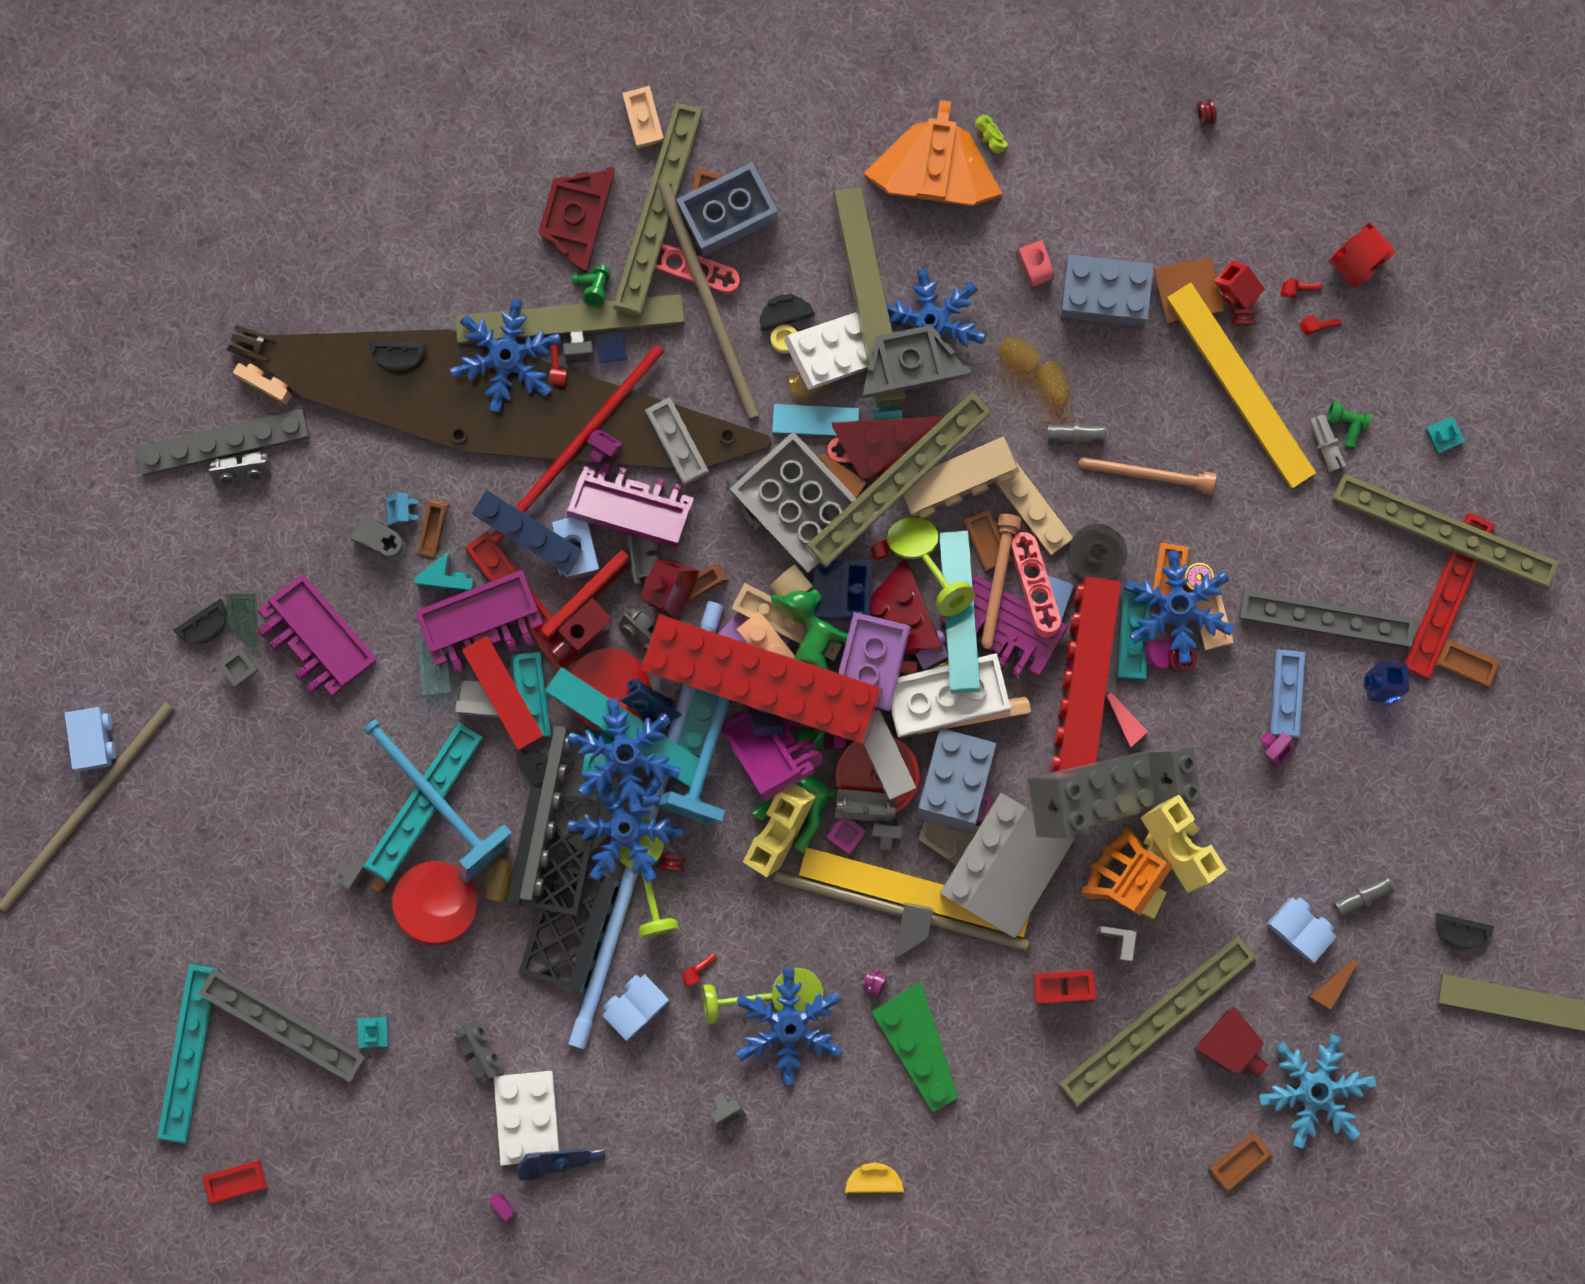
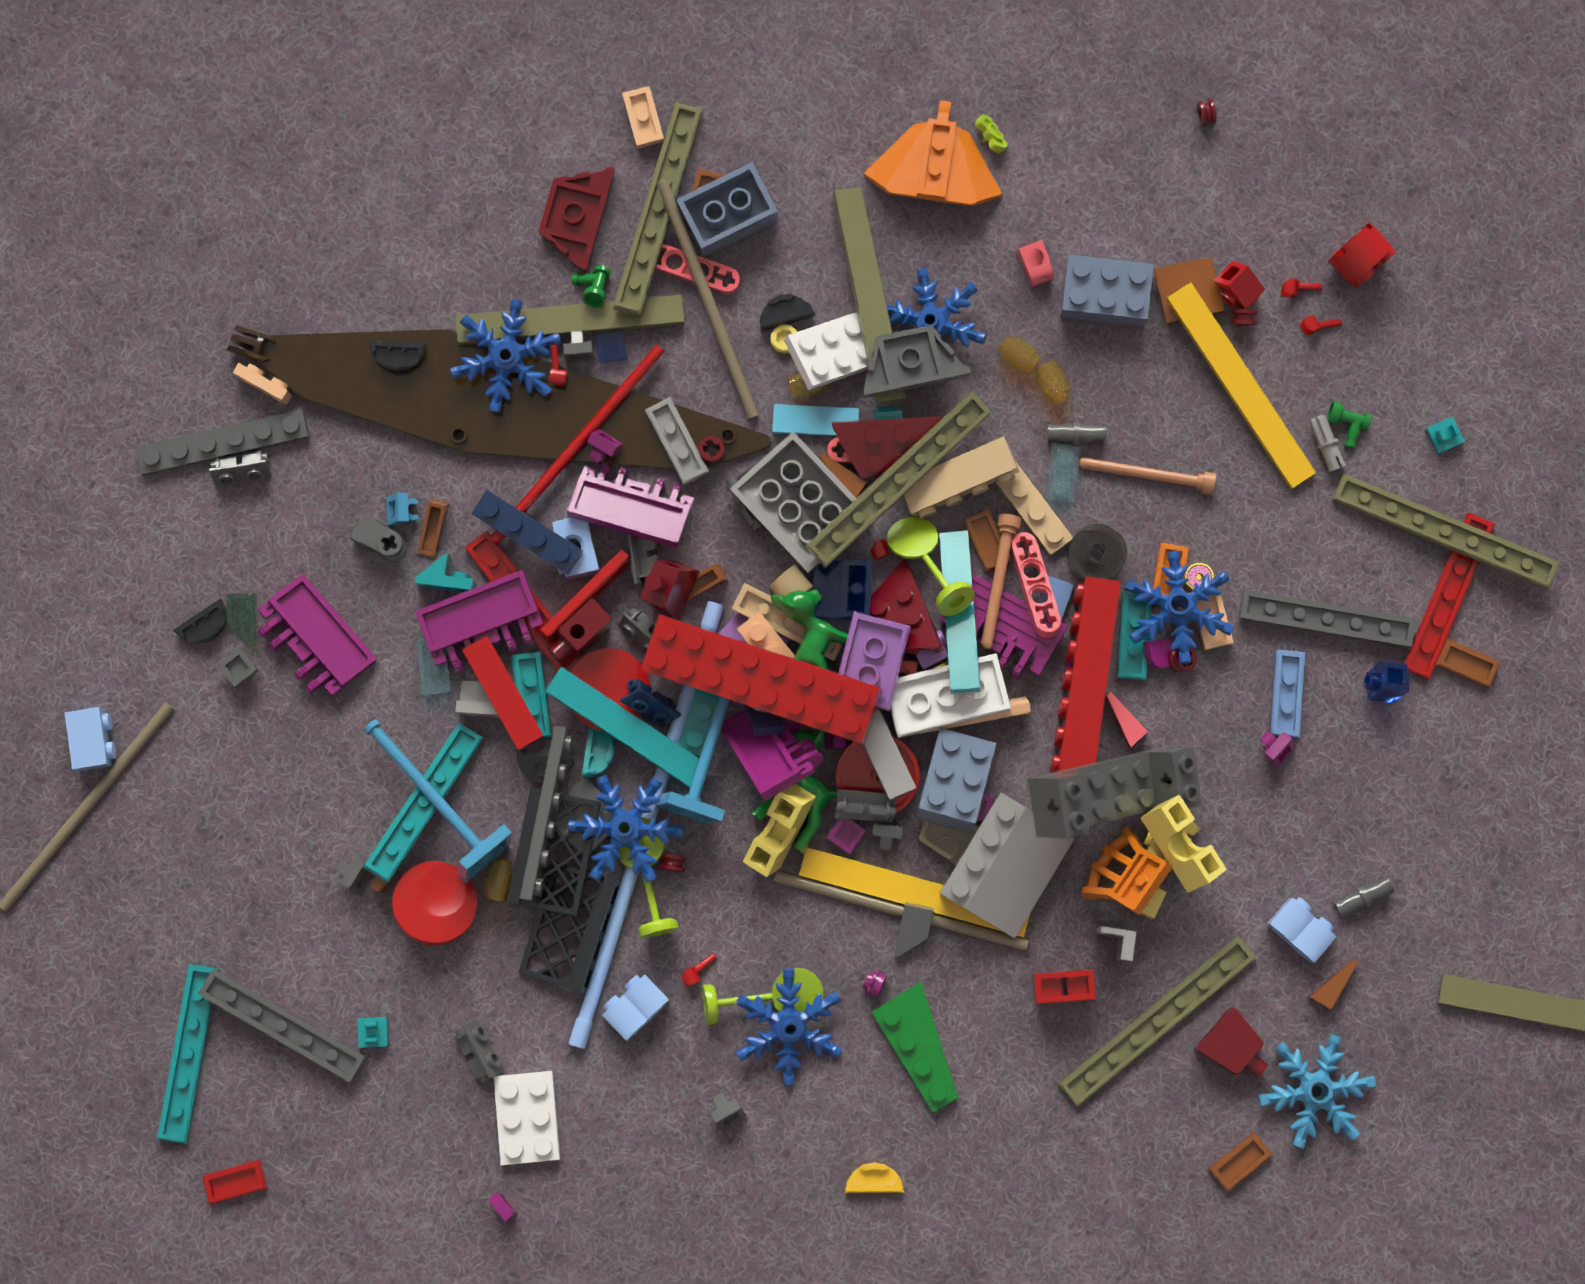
dark blue piece [517,1149,605,1180] -> none
blue piece [567,698,681,813] -> none
black plate [1435,913,1495,949] -> none
none -> dark red bush [699,436,725,463]
none -> clear light blue plate [1045,443,1081,504]

